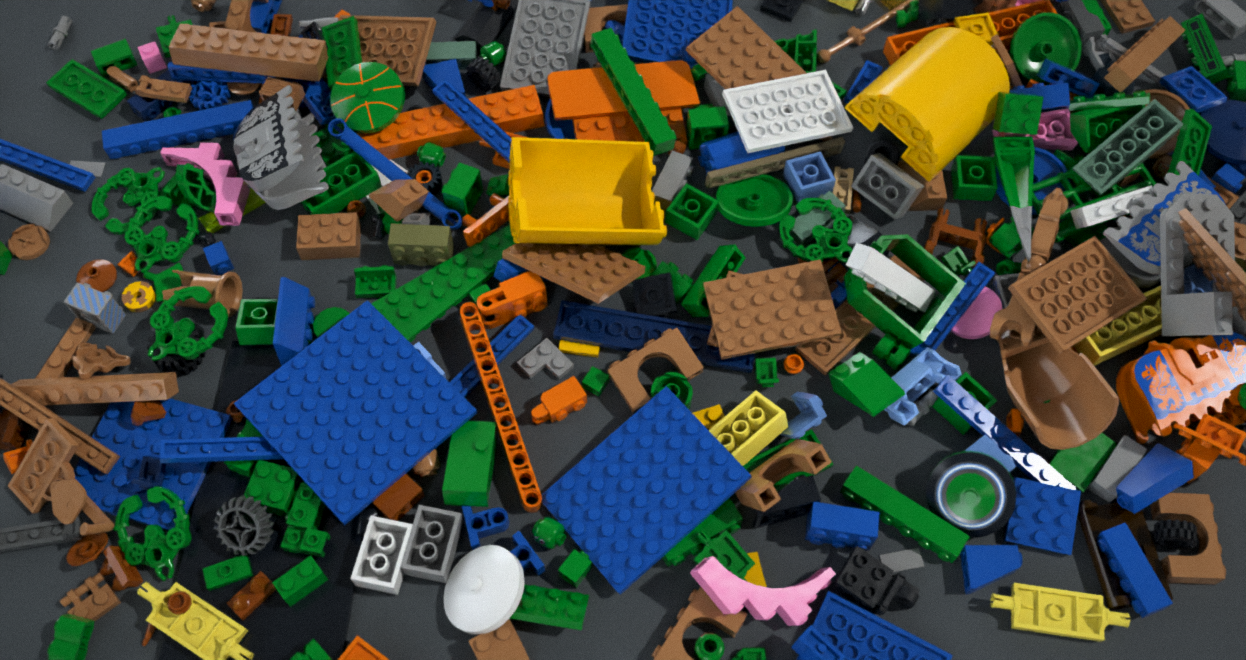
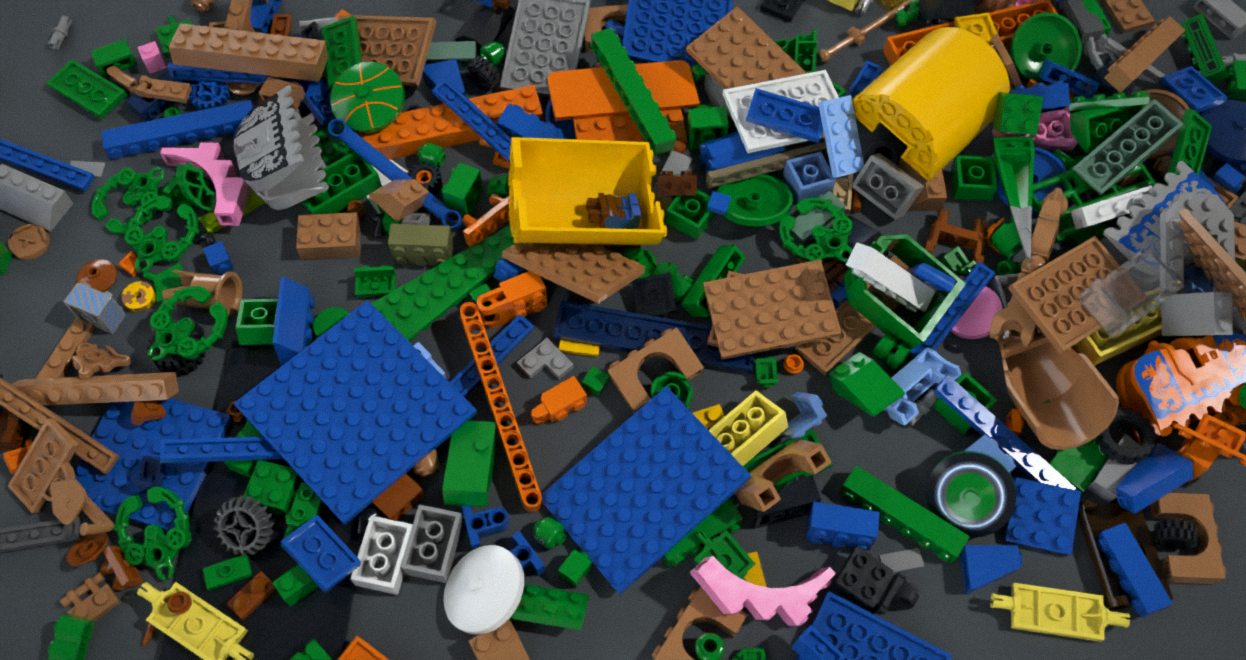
none -> blue plate [281,515,361,593]
none -> blue brick [497,103,558,139]
none -> hips [586,193,641,229]
none -> reddish brown bracket [657,171,697,195]
none -> blue tile [707,191,732,215]
none -> blue plate [745,88,823,143]
none -> light blue plate [818,95,864,178]
none -> blue brick [906,263,956,293]
none -> clear windscreen [1079,248,1184,339]
none -> black tyre [1095,407,1157,465]

